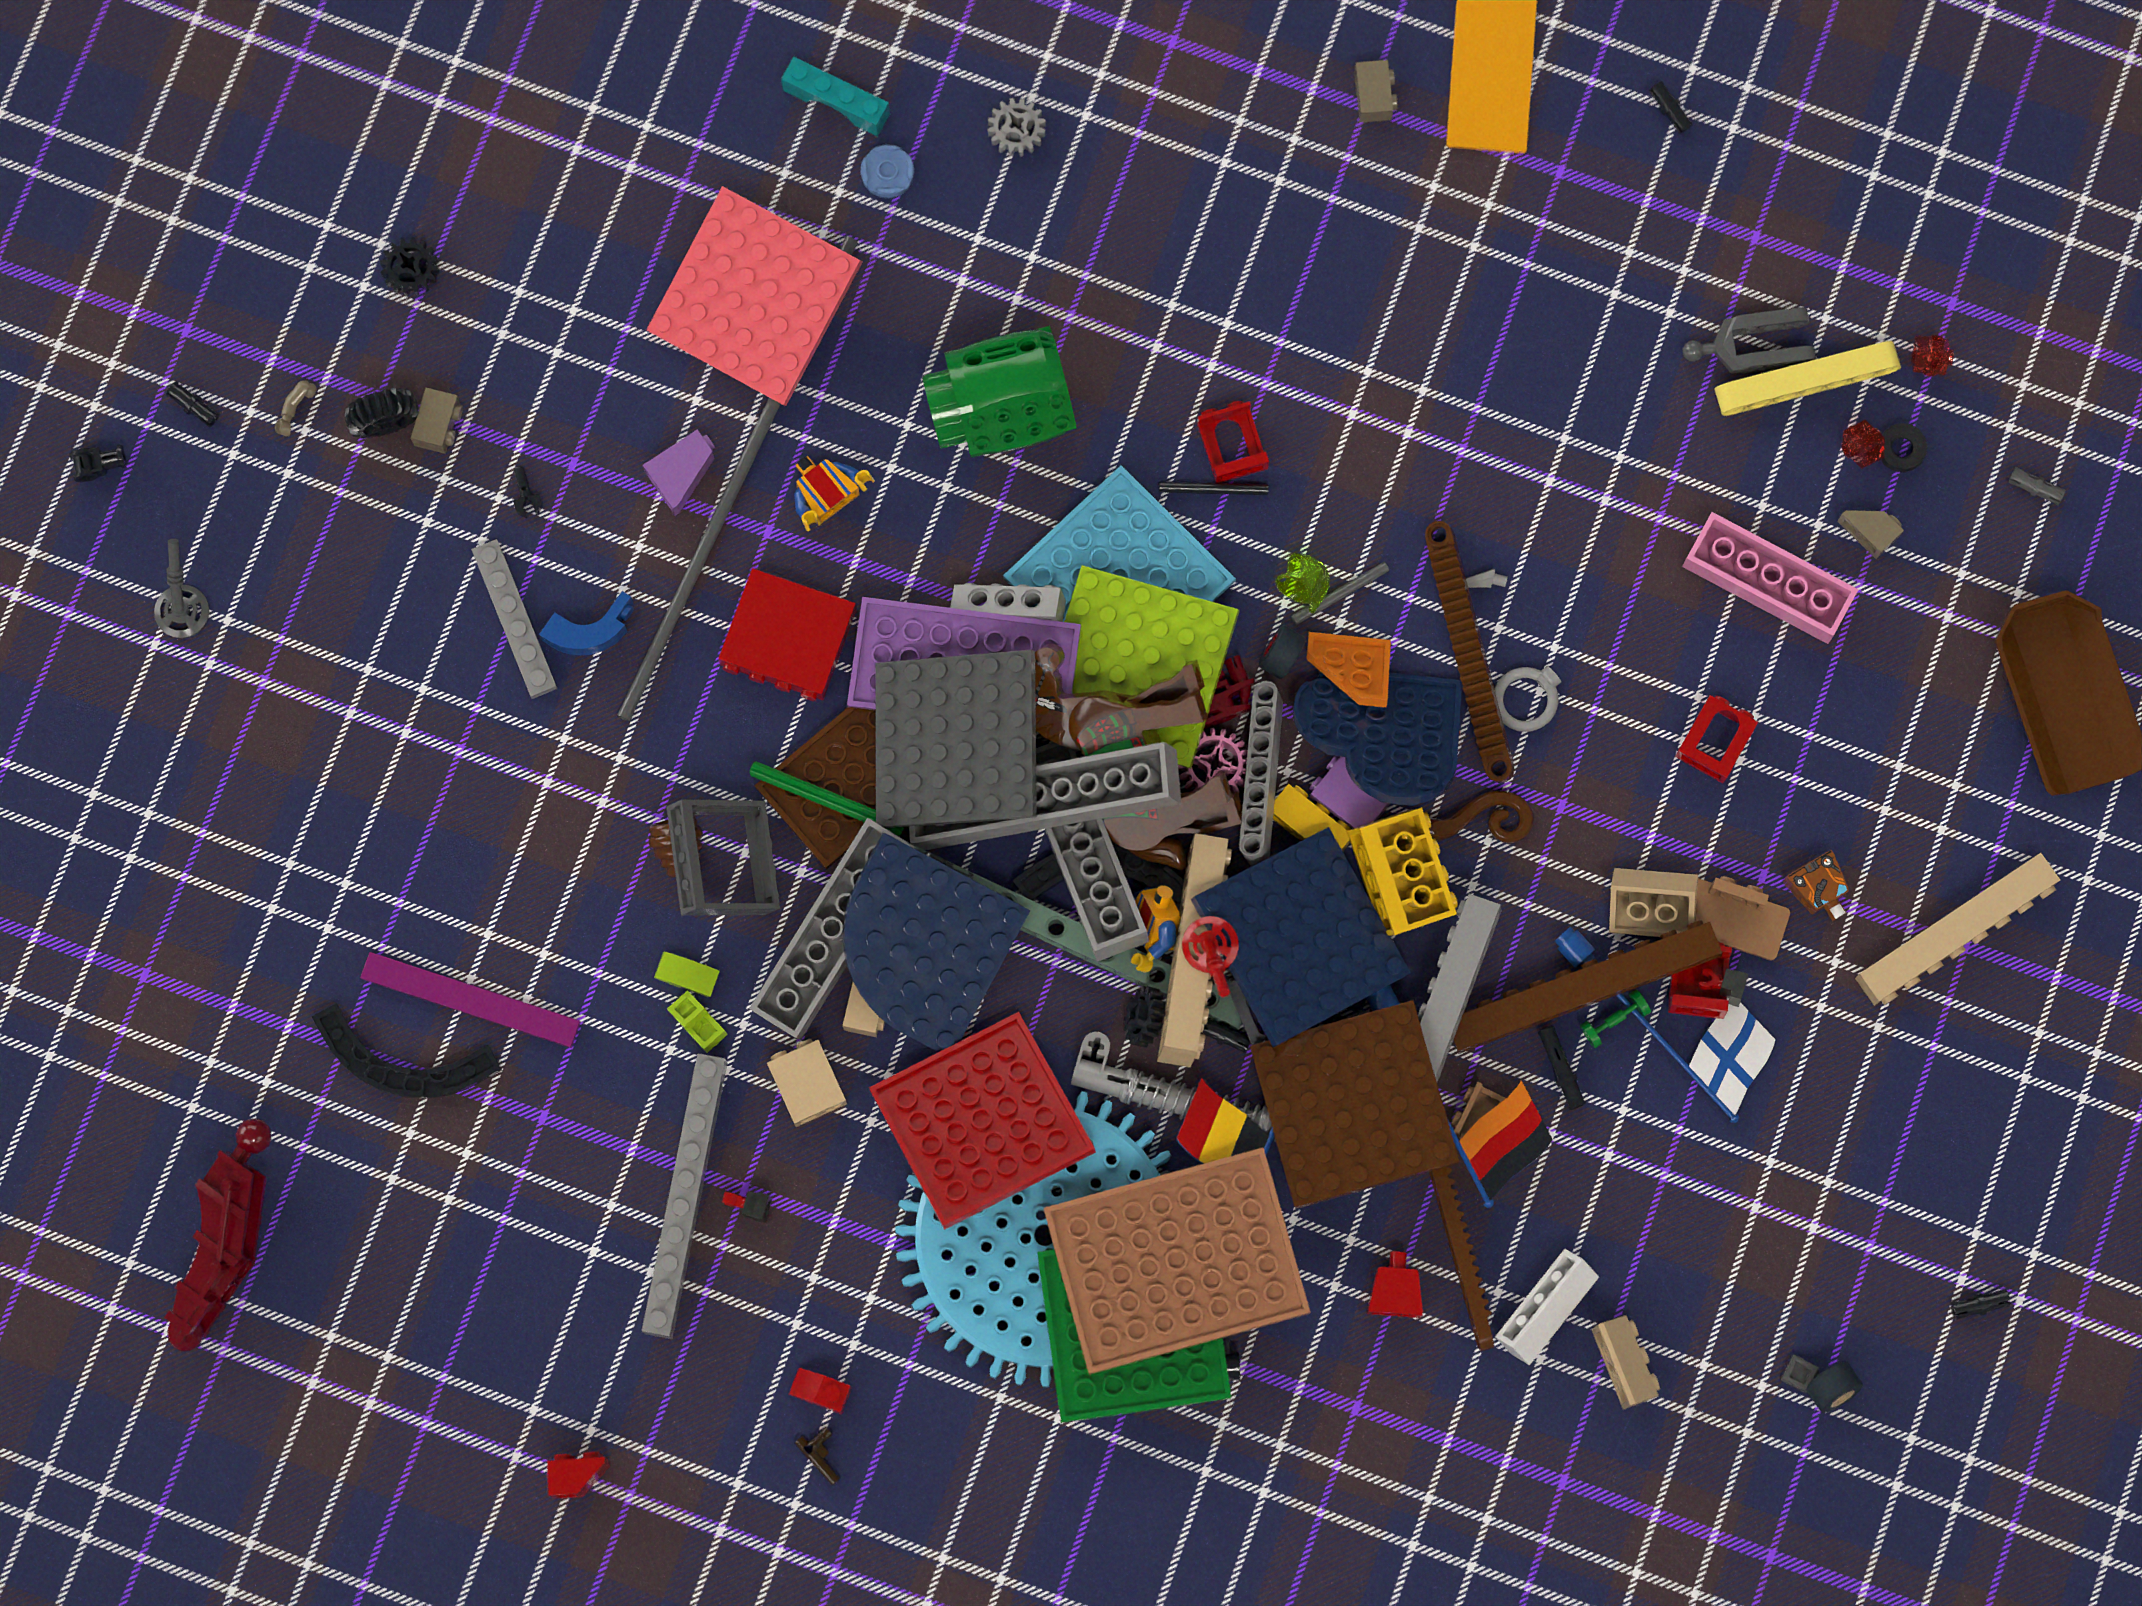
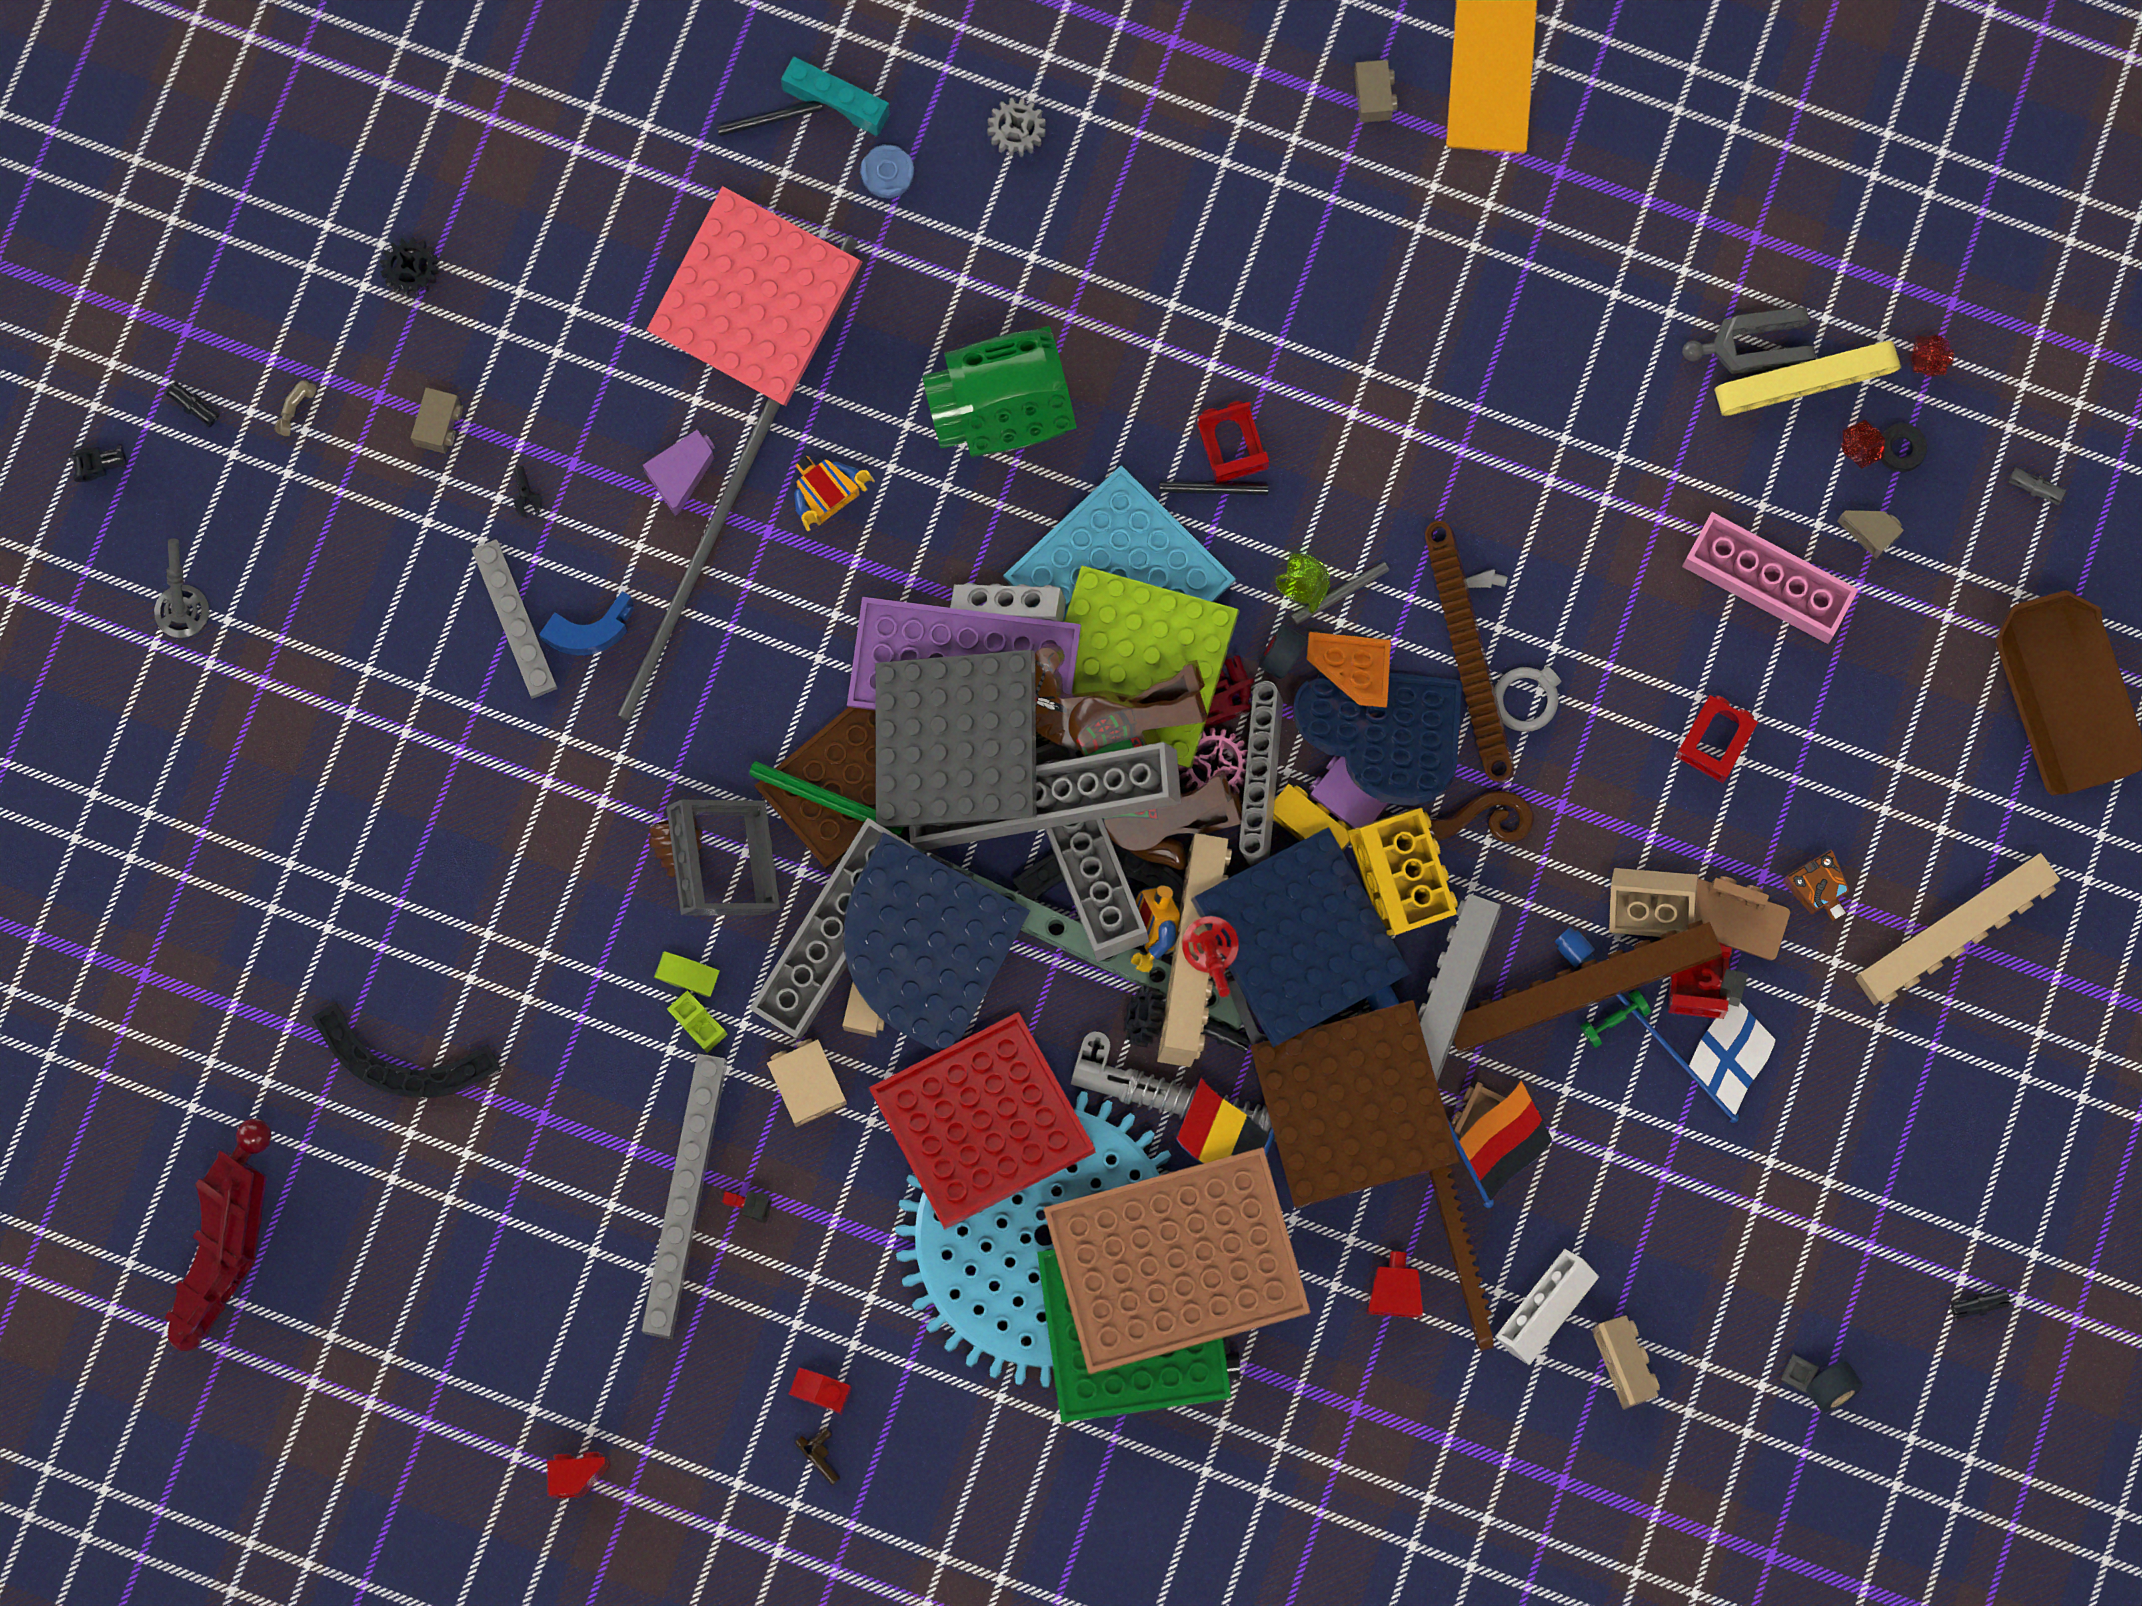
black gear [345,388,419,439] -> none
magenta tile [360,952,581,1048] -> none
red brick [718,568,857,701] -> none
black pin [1538,1026,1586,1110] -> none
black pin [1649,81,1693,134] -> none
none -> black bar [717,101,823,136]

